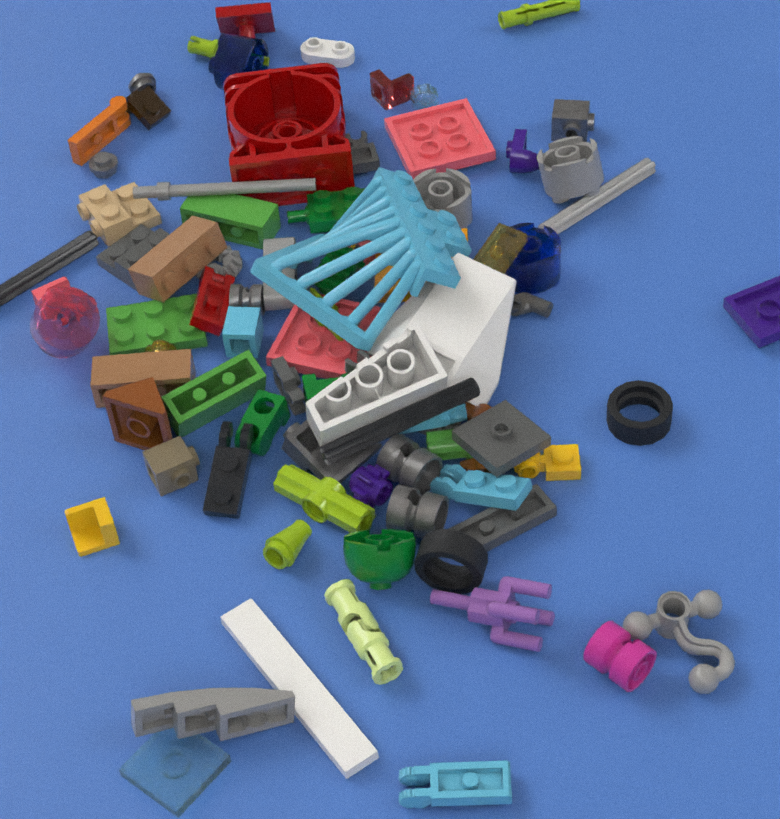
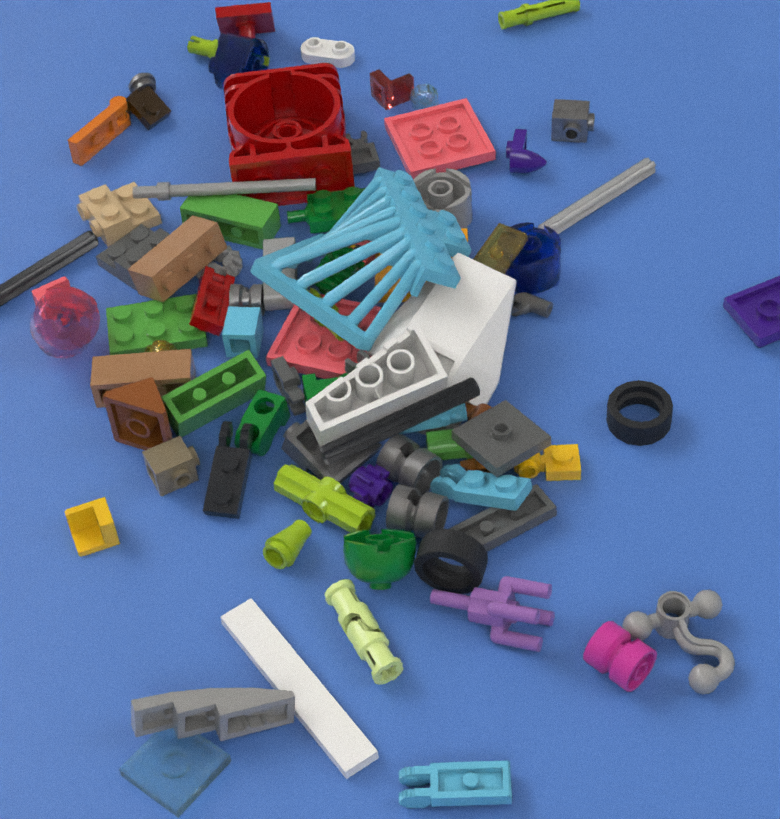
flat silver plate [89,152,118,178] -> none
light grey brick [537,136,604,203] -> none

